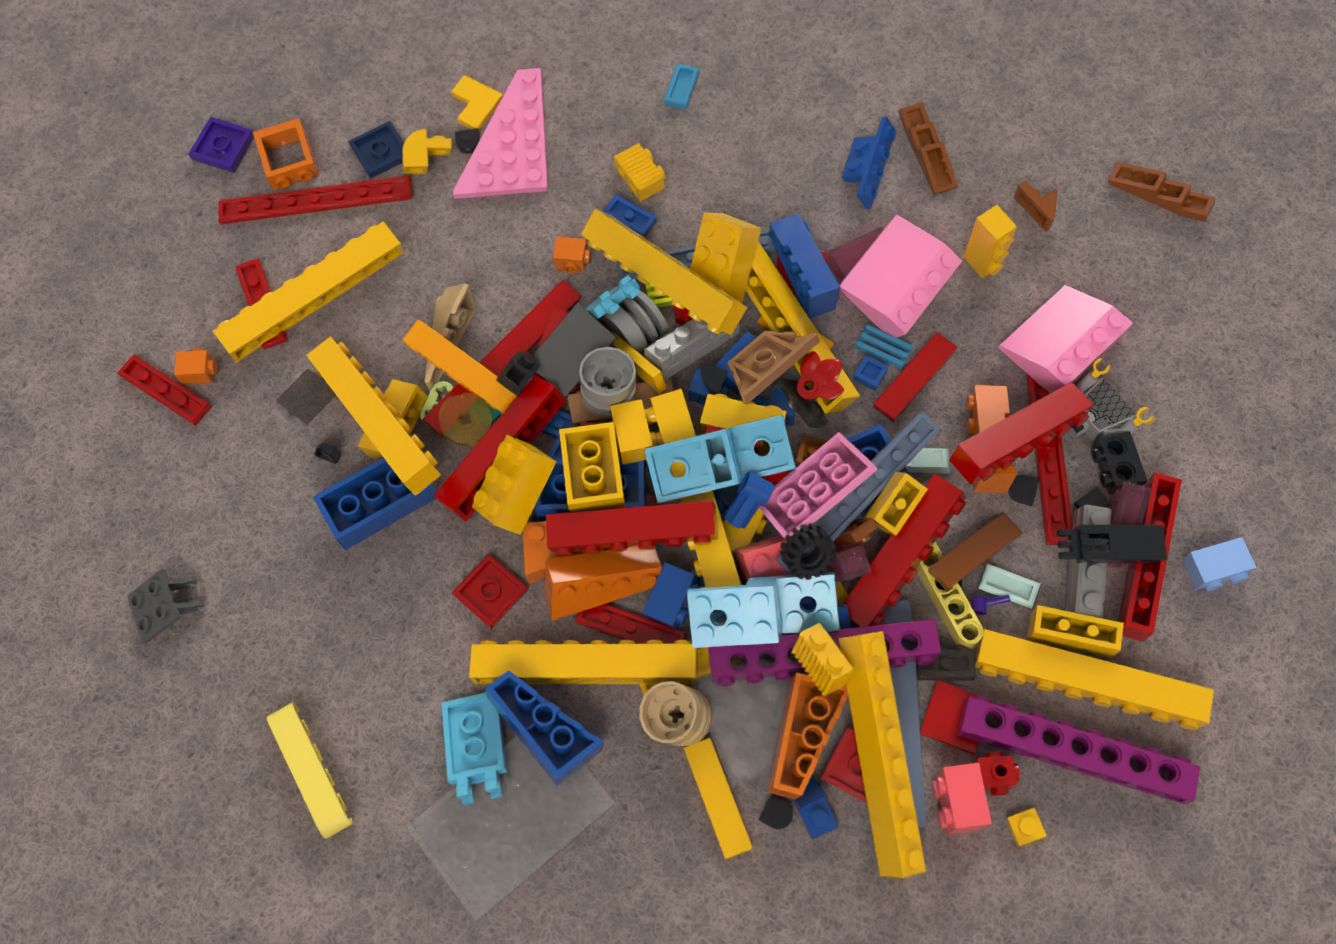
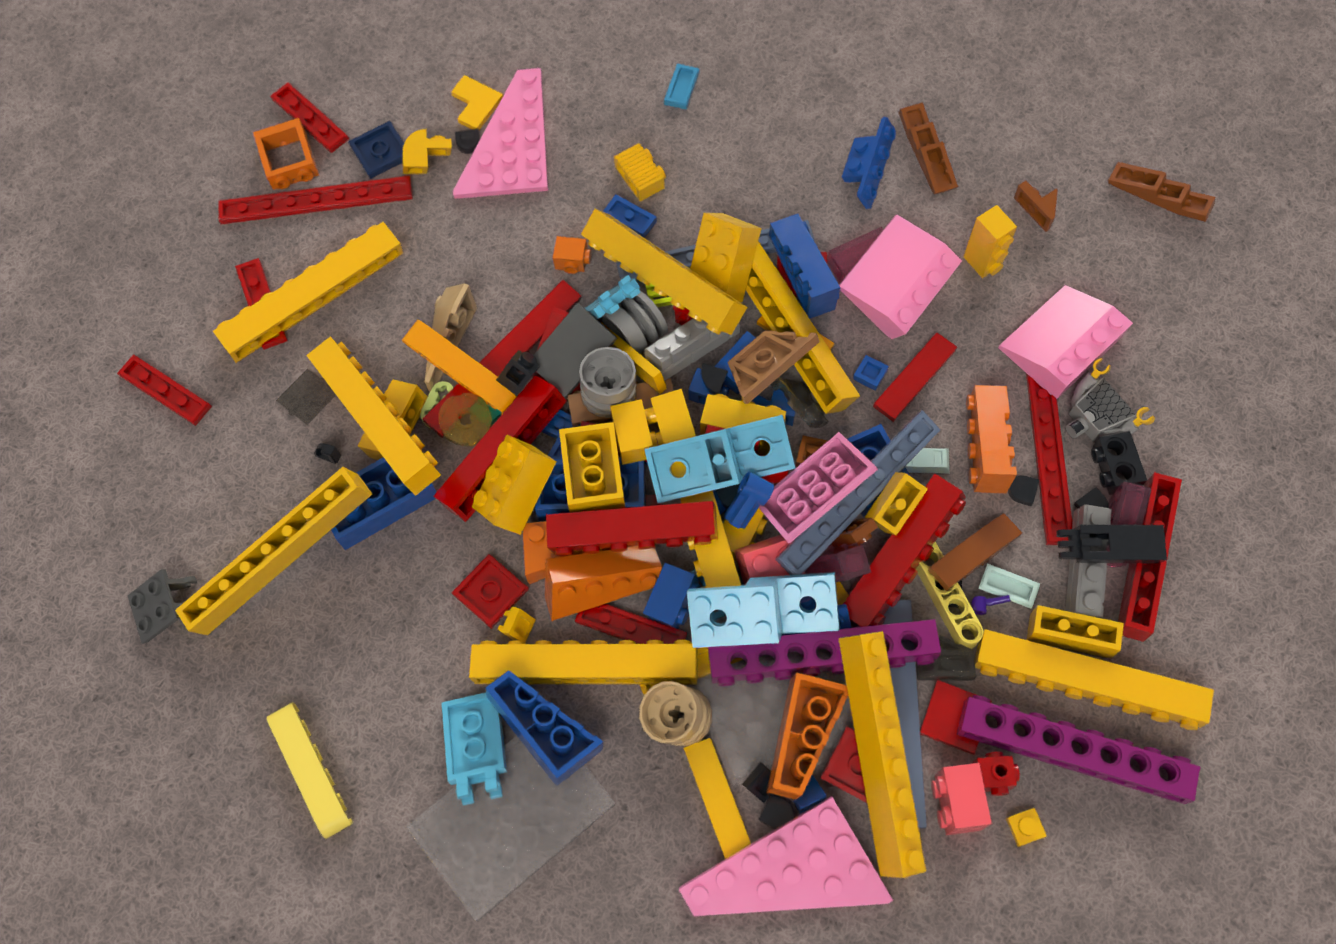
orange brick [174,349,218,385] -> none
dark purple plate [188,117,254,173] -> none
black tyre [779,524,837,580] -> none
yellow brick [792,623,855,696] -> none
red plate [797,351,844,400] -> none
dark azure tile [855,324,913,369] -> none
red brick [949,382,1094,485] -> none
light blue brick [1182,537,1257,592] -> none
none -> yellow brick [175,467,372,635]
none -> red tile [270,82,349,154]
none -> yellow tile [498,607,536,643]
none -> bright pink wing [679,796,893,916]
none -> black tile [742,762,772,803]

